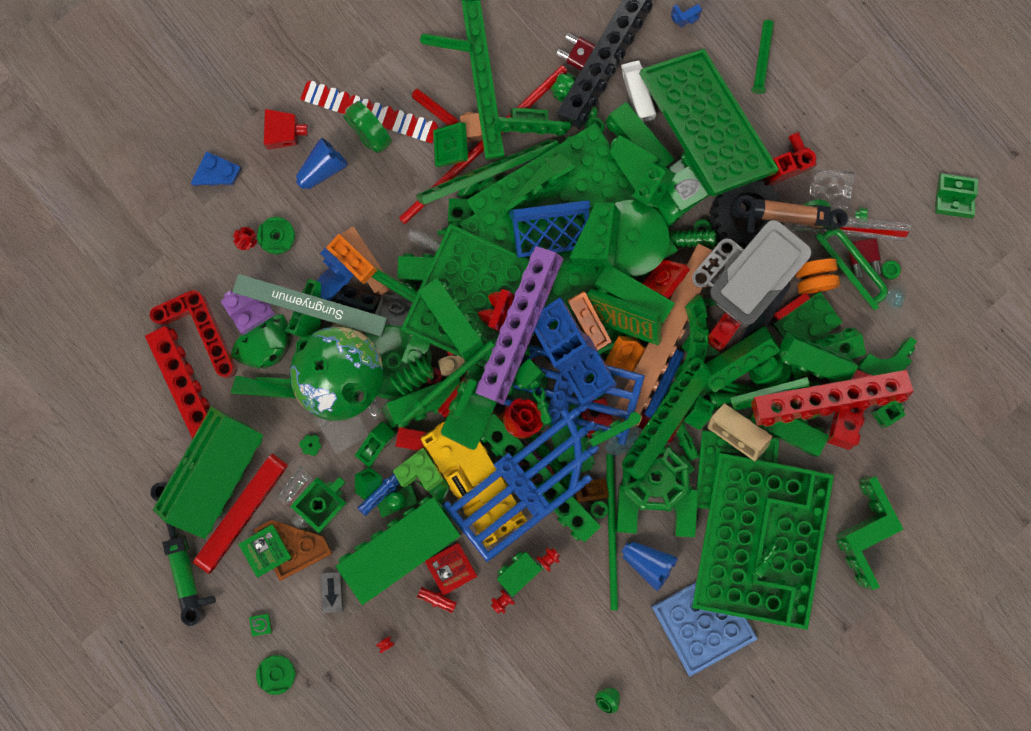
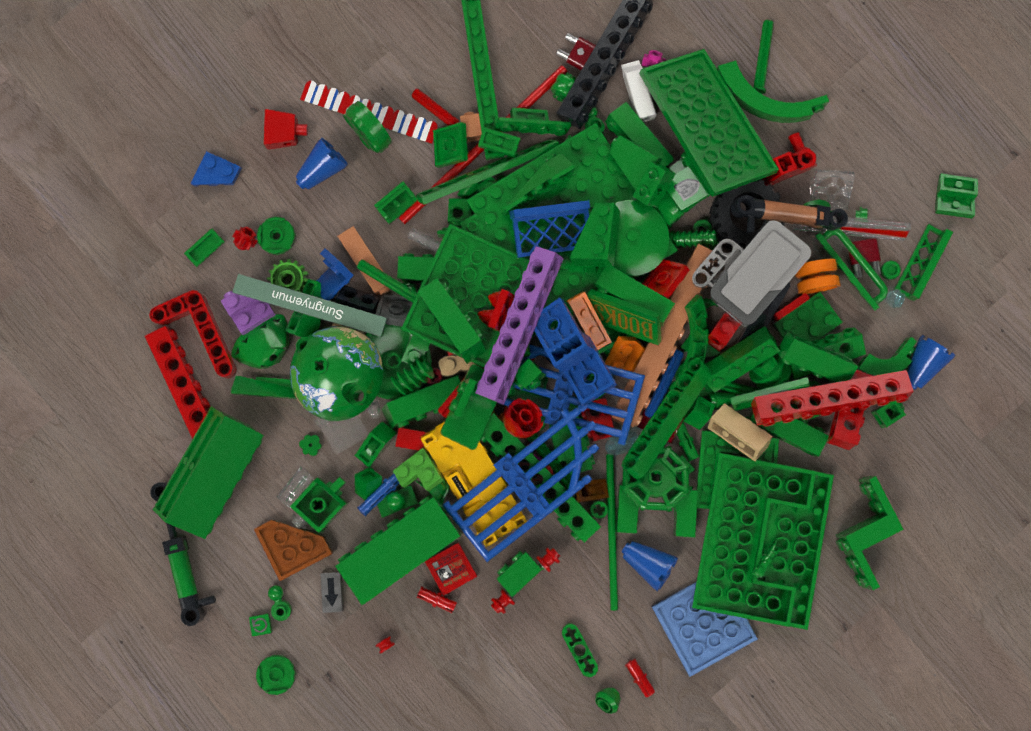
red beam [193,453,288,574] -> none
green tile [238,524,292,578] -> none
orange plate [326,234,377,284] -> none
green bar [403,340,496,422] -> none
green axle [420,33,473,52] -> none
green piece [533,387,552,425] -> none
green plate [589,412,641,447] -> none
blue bracket [671,4,702,28] -> none
none -> green tile [184,228,225,267]
none -> bright green gear [267,259,309,293]
none -> green plate [268,585,292,621]
none -> green hinge [374,181,417,225]
none -> green plate [478,127,521,158]
none -> green beam [562,623,598,677]
none -> red axle [625,658,655,698]
none -> dark pink gear [641,50,666,68]
none -> green arch [717,61,829,123]
none -> green fence [893,224,953,301]
none -> blue cone [907,335,956,390]

